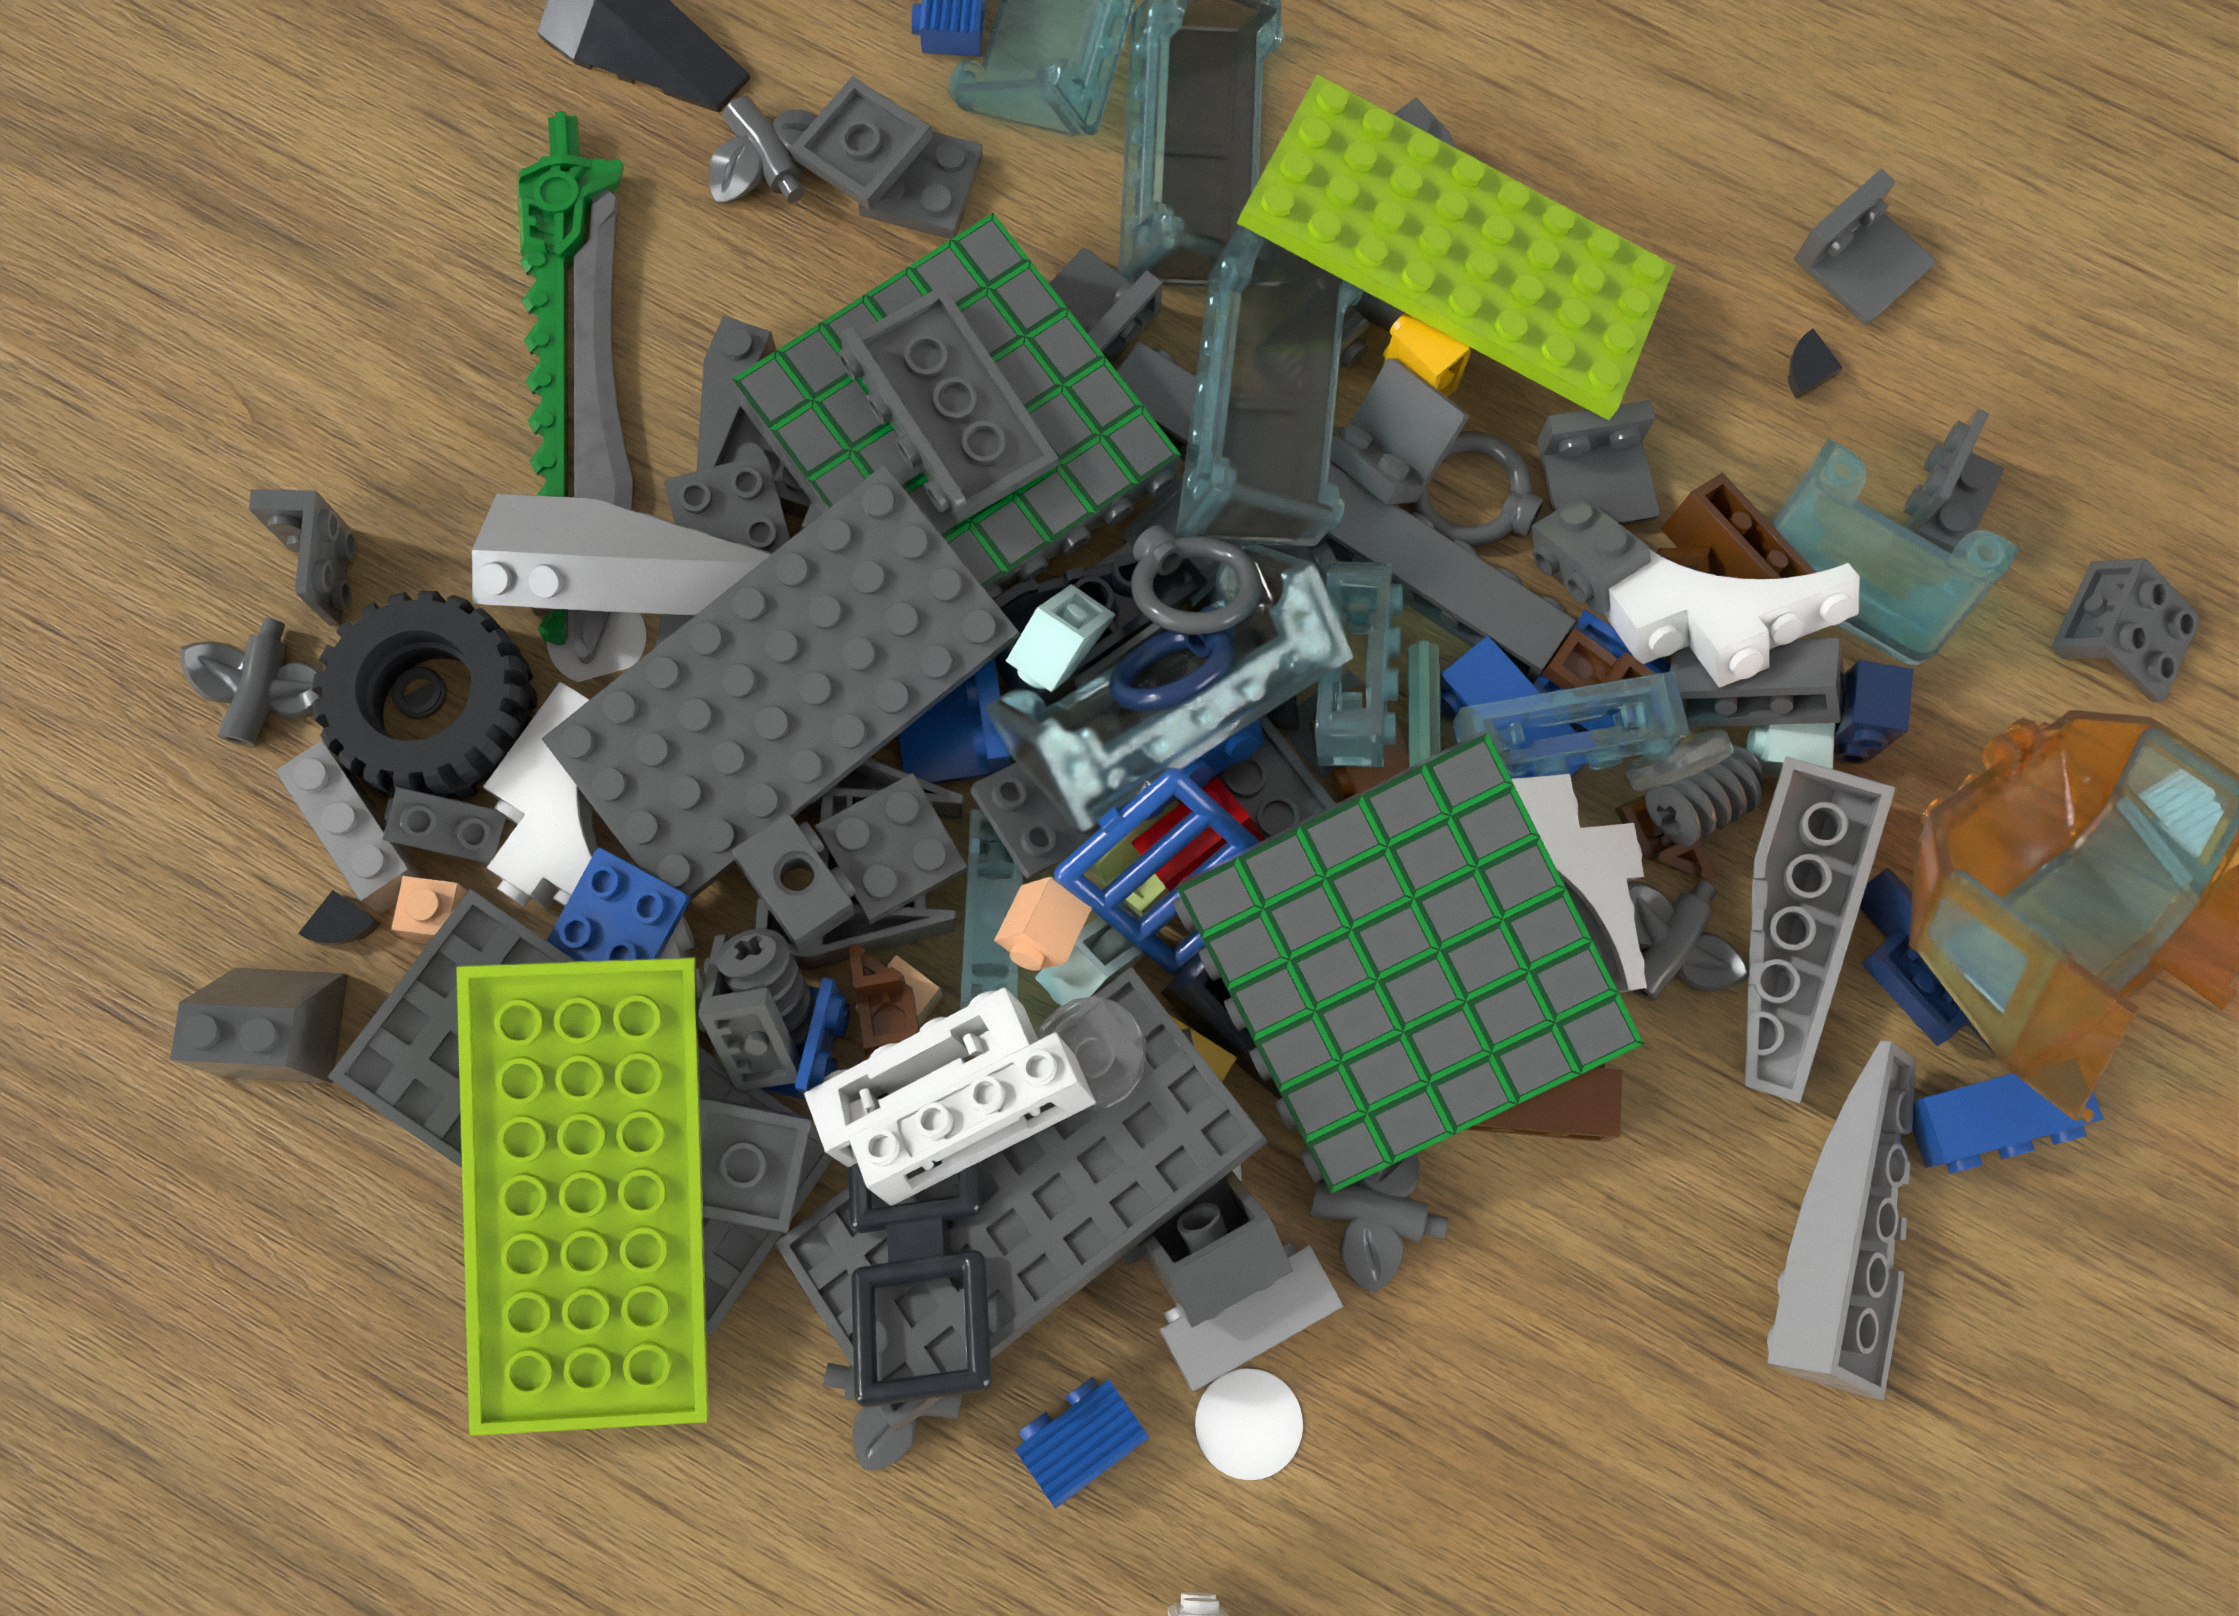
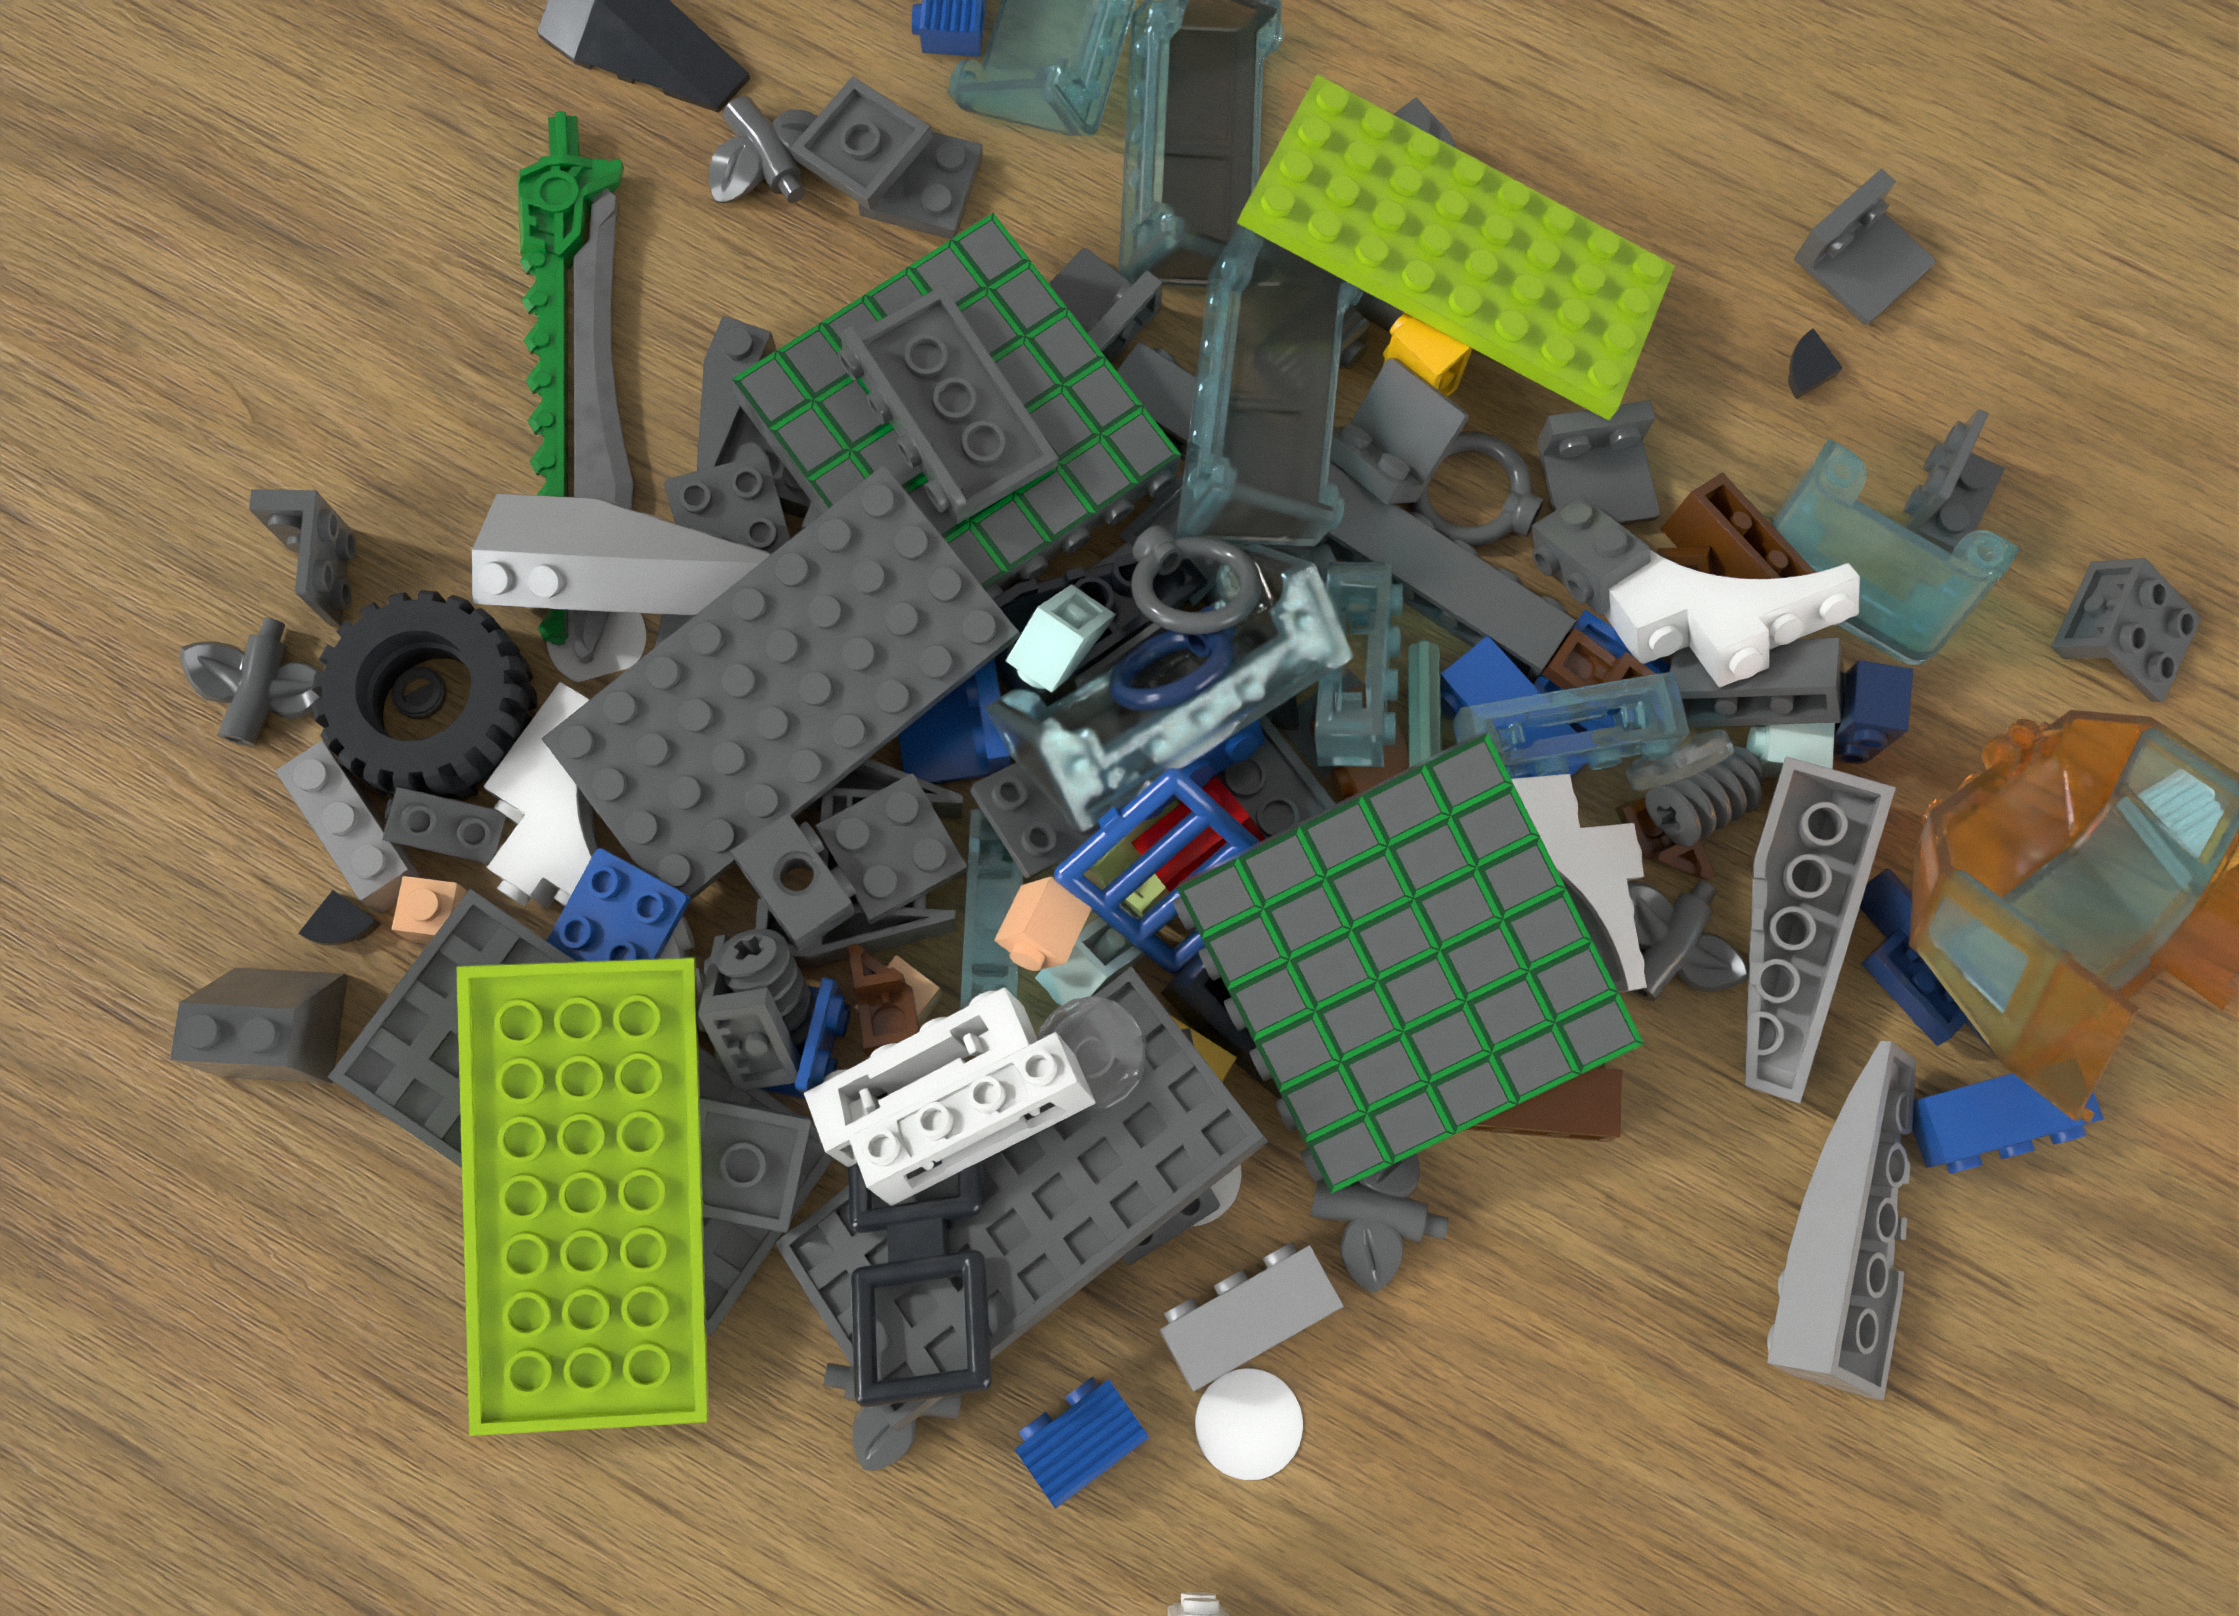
dark grey brick [1140,1171,1293,1328] -> none

